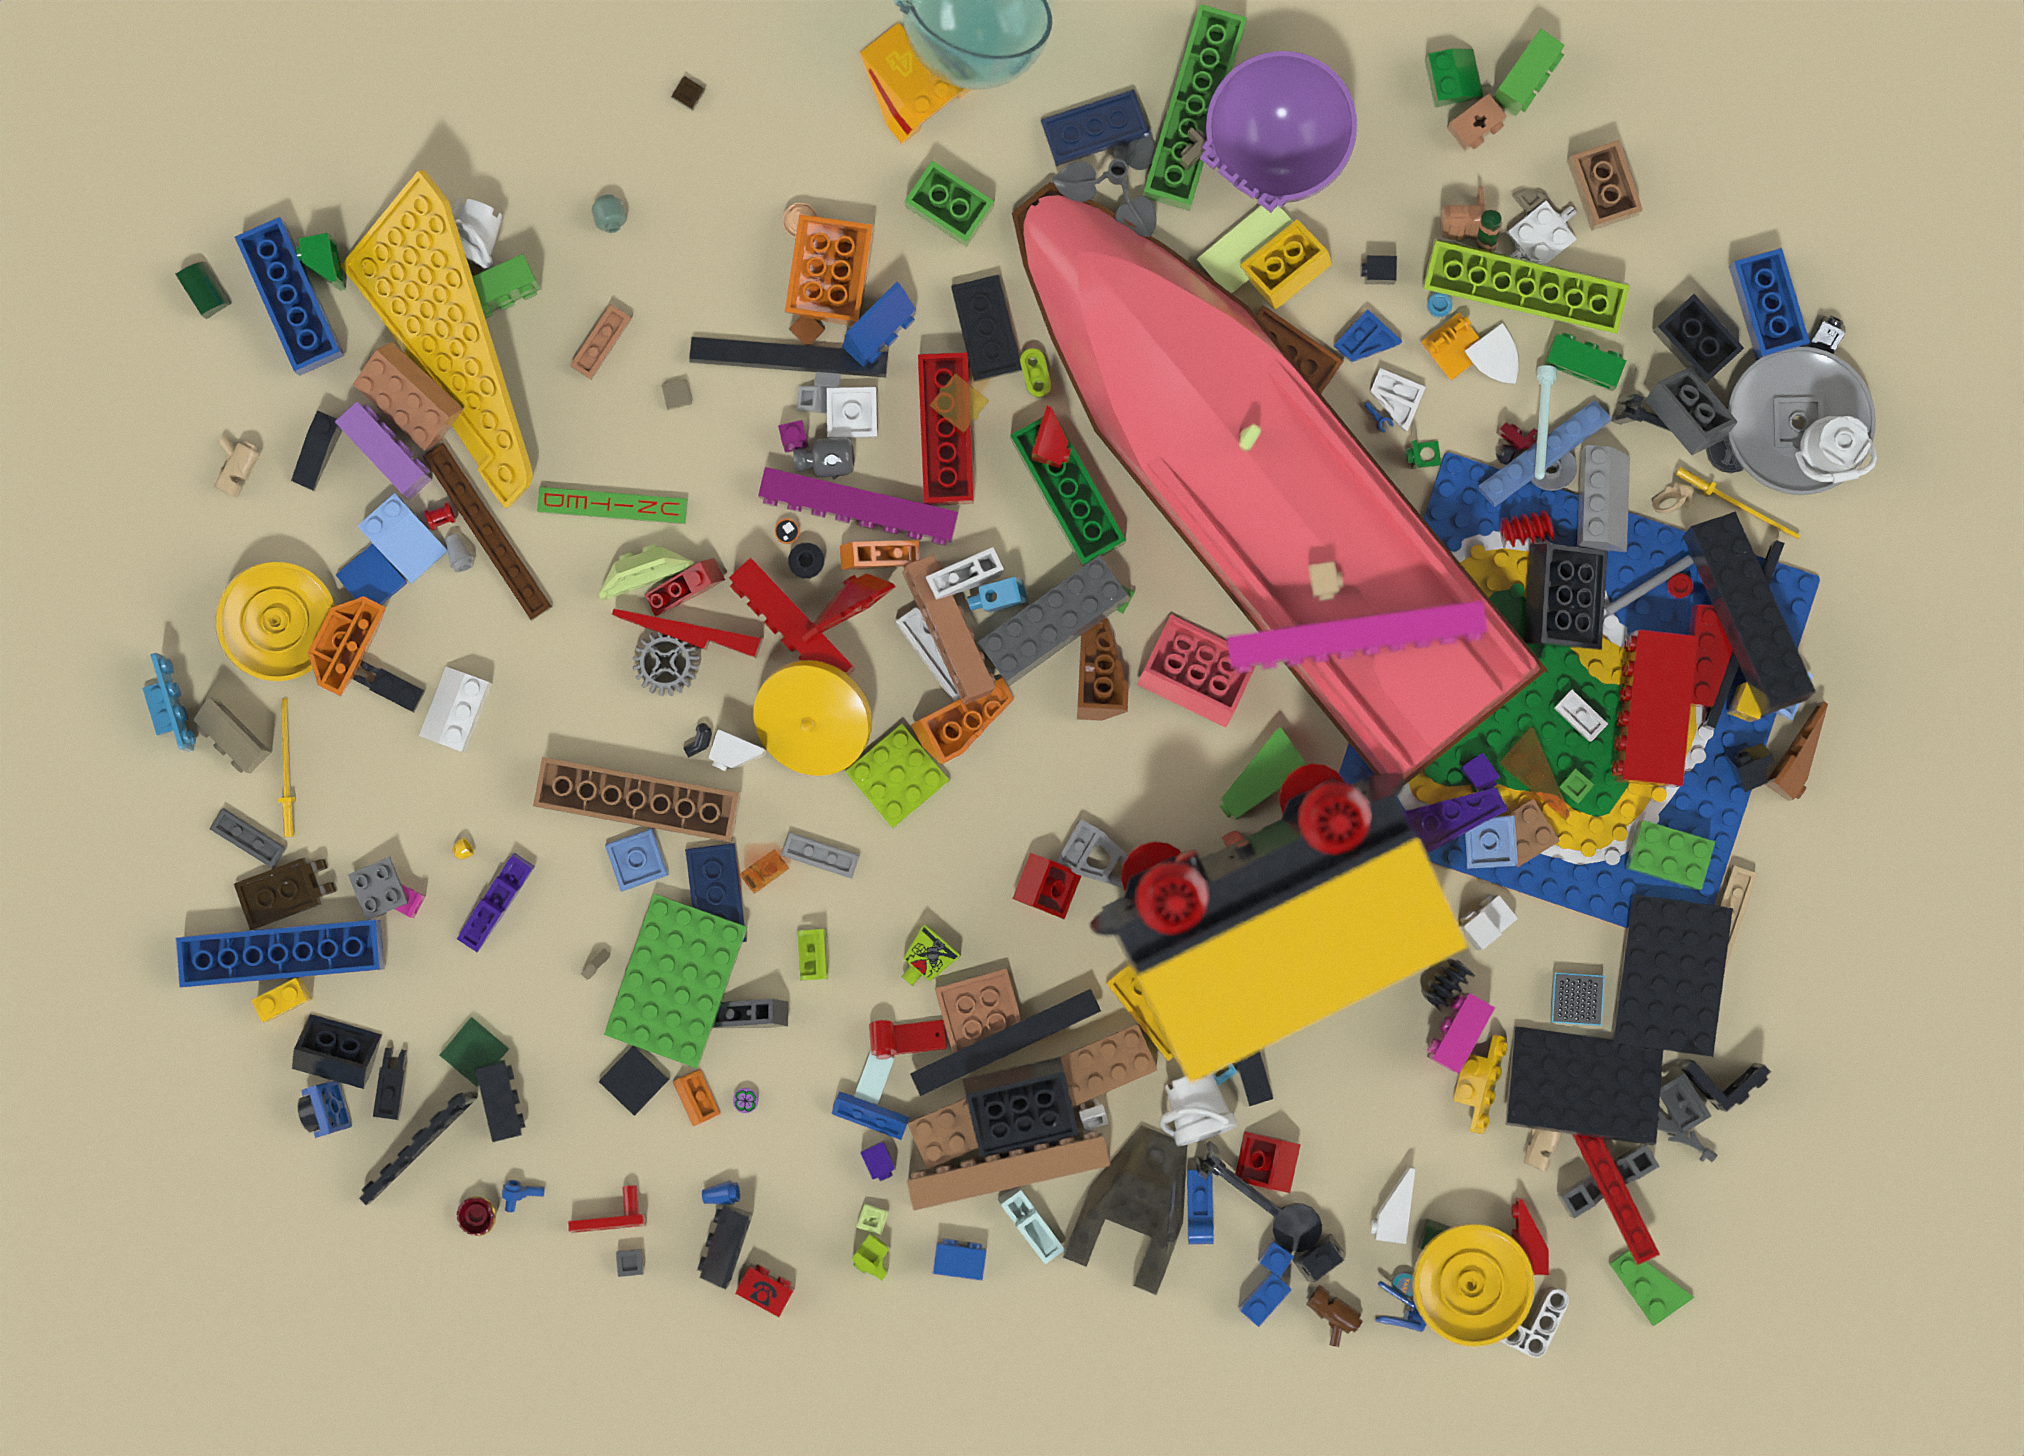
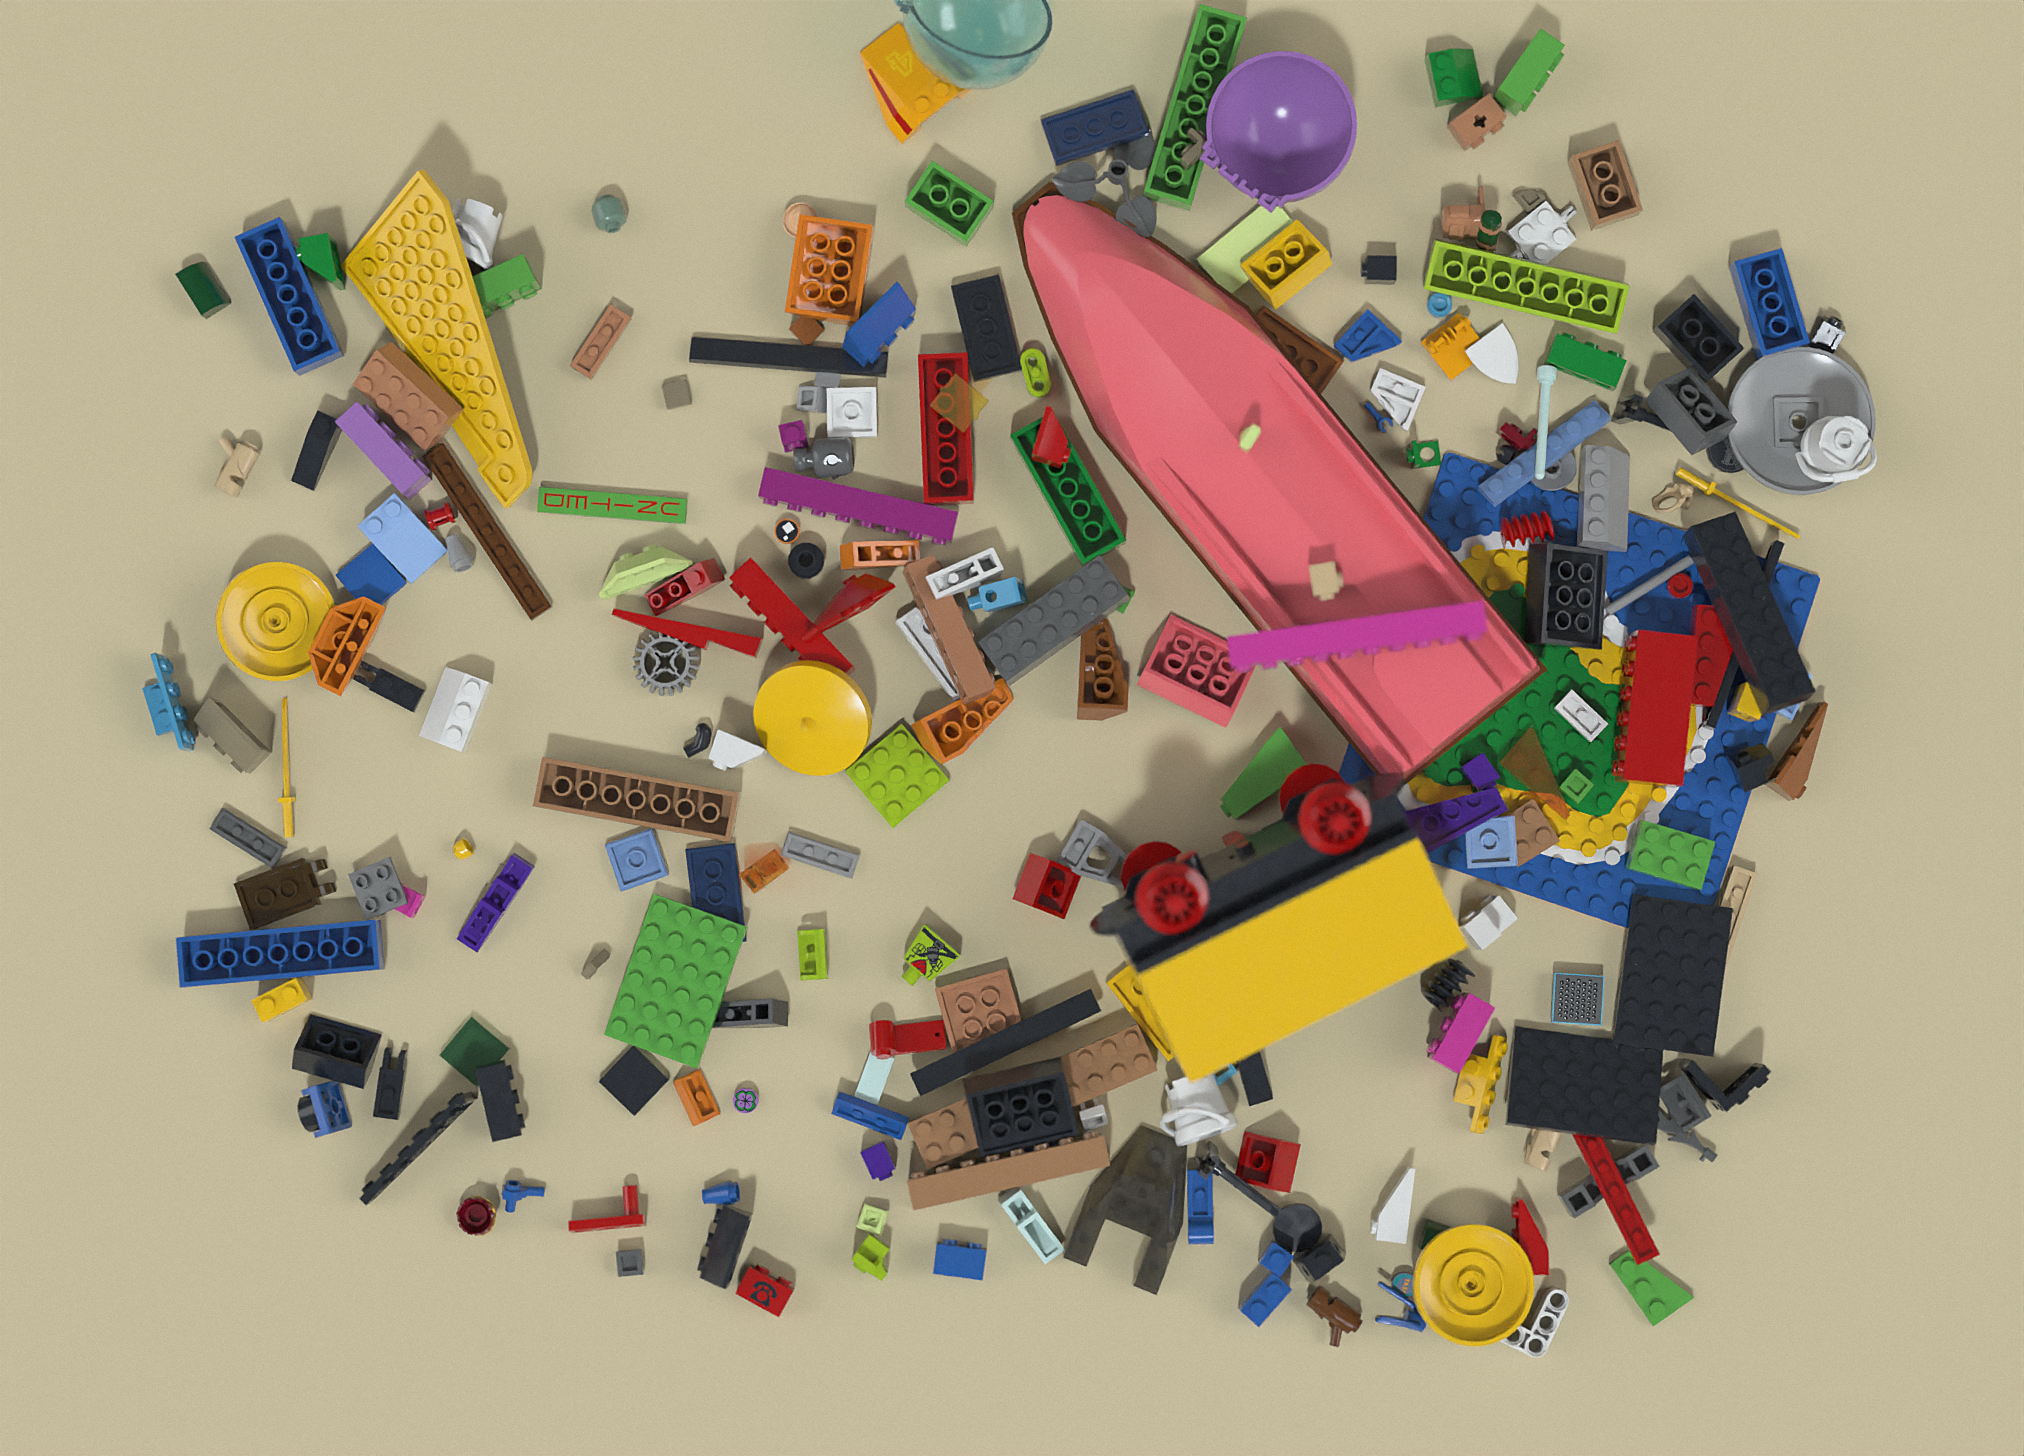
dark brown tile [671,76,706,111] -> none

